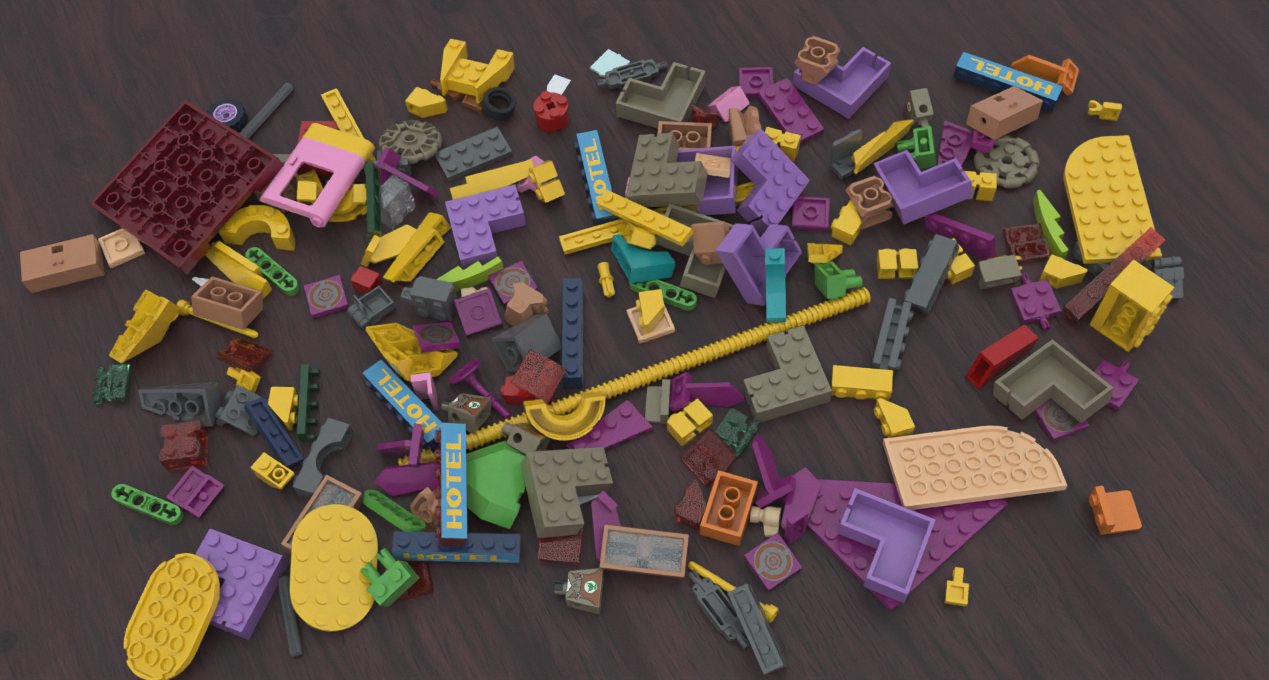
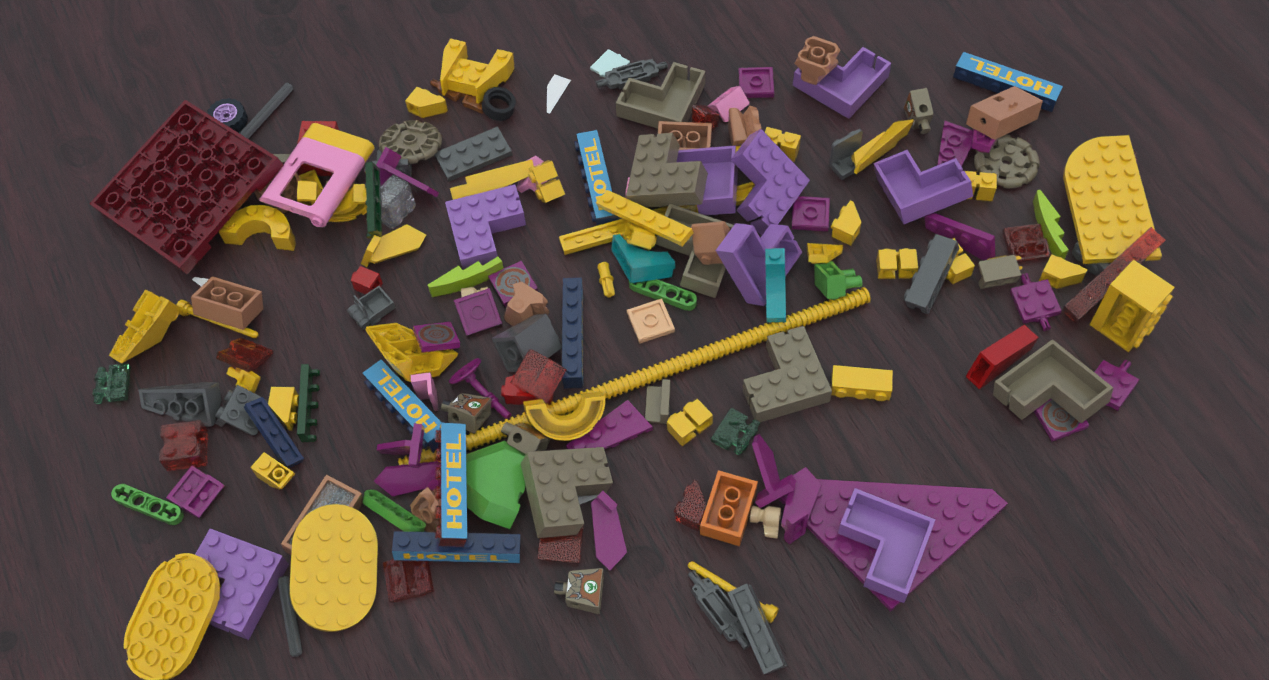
nougat brick [20,234,105,293] -> none
light nougat tile [98,228,145,268] -> none
yellow wedge [205,241,272,299] -> none
bright green beam [245,247,300,296] -> none
dark grey arch [293,418,354,499] -> none
tile [304,275,349,318] -> none
yellow plate [321,88,376,170] -> none
bright green brick [360,548,420,607] -> none
yellow wedge [383,212,451,282] -> none
dark grey hinge [400,276,458,321] -> none
red brick [533,91,570,133] -> none
clear brick [599,525,689,579] -> none
yellow slope [636,289,665,334] -> none
magenta piece [669,372,745,412] -> none
clear red slope [681,429,739,486] -> none
light nougat tile [695,153,731,178] -> none
tile [743,533,802,591] -> none
magenta plate [758,78,824,144] -> none
nougat piece [846,176,895,229] -> none
dark grey brick [871,298,914,377] -> none
yellow slope [874,398,915,438] -> none
light nougat plate [883,426,1067,510] -> none
bright green brick [897,126,937,170] -> none
yellow plate [944,567,969,607] -> none
orange piece [1011,55,1079,95] -> none
yellow plate [1088,100,1122,121] -> none
orange bracket [1089,486,1142,535] -> none
dark grey piece [1148,256,1184,298] -> none

